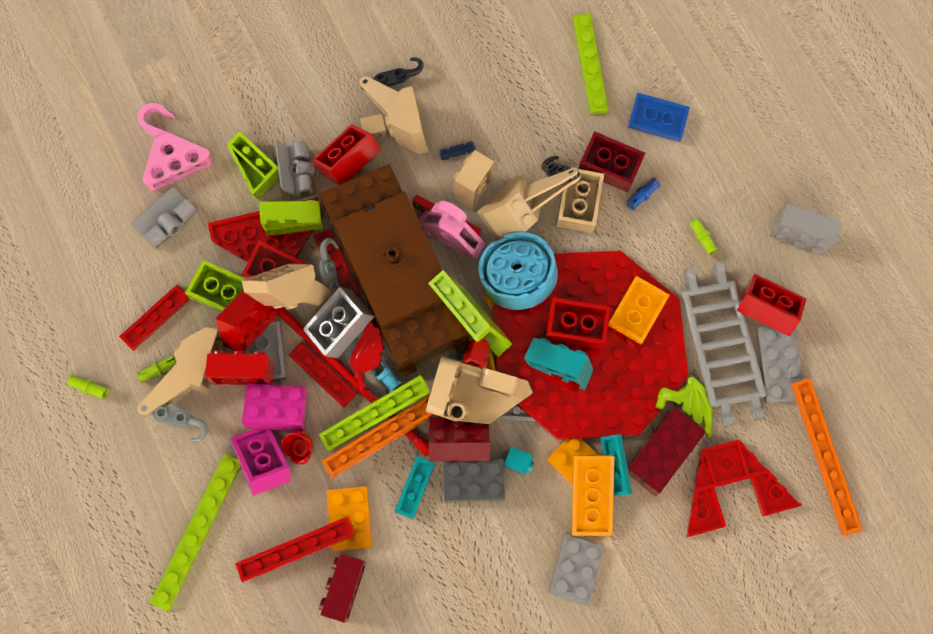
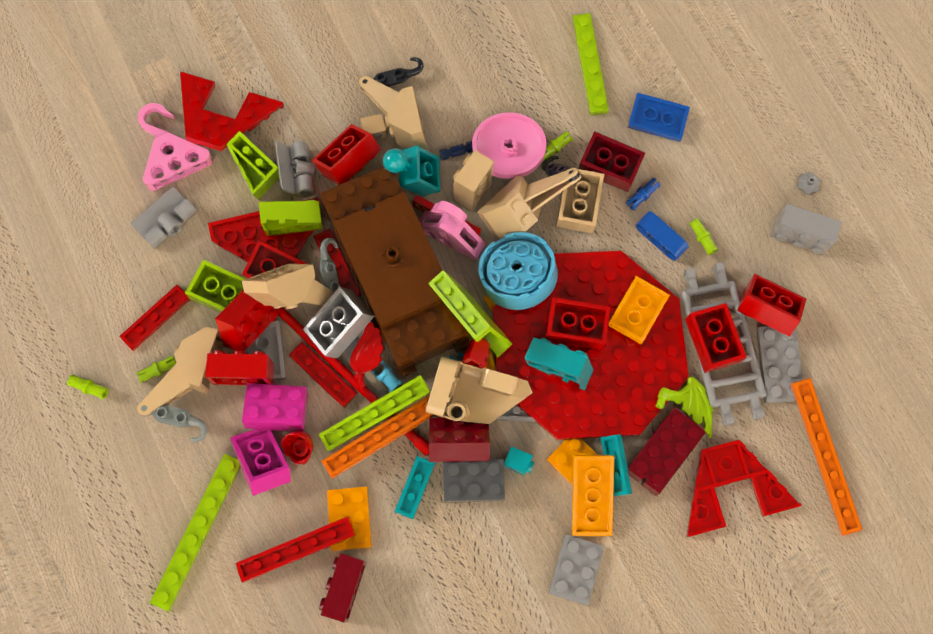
none -> red wing [180,72,284,151]
none -> teal brick [383,146,440,197]
none -> bright pink dish [472,112,546,179]
none -> lime pin [543,131,573,161]
none -> blue beam [636,211,689,261]
none -> red brick [685,303,747,373]
none -> light grey plant [797,172,820,195]

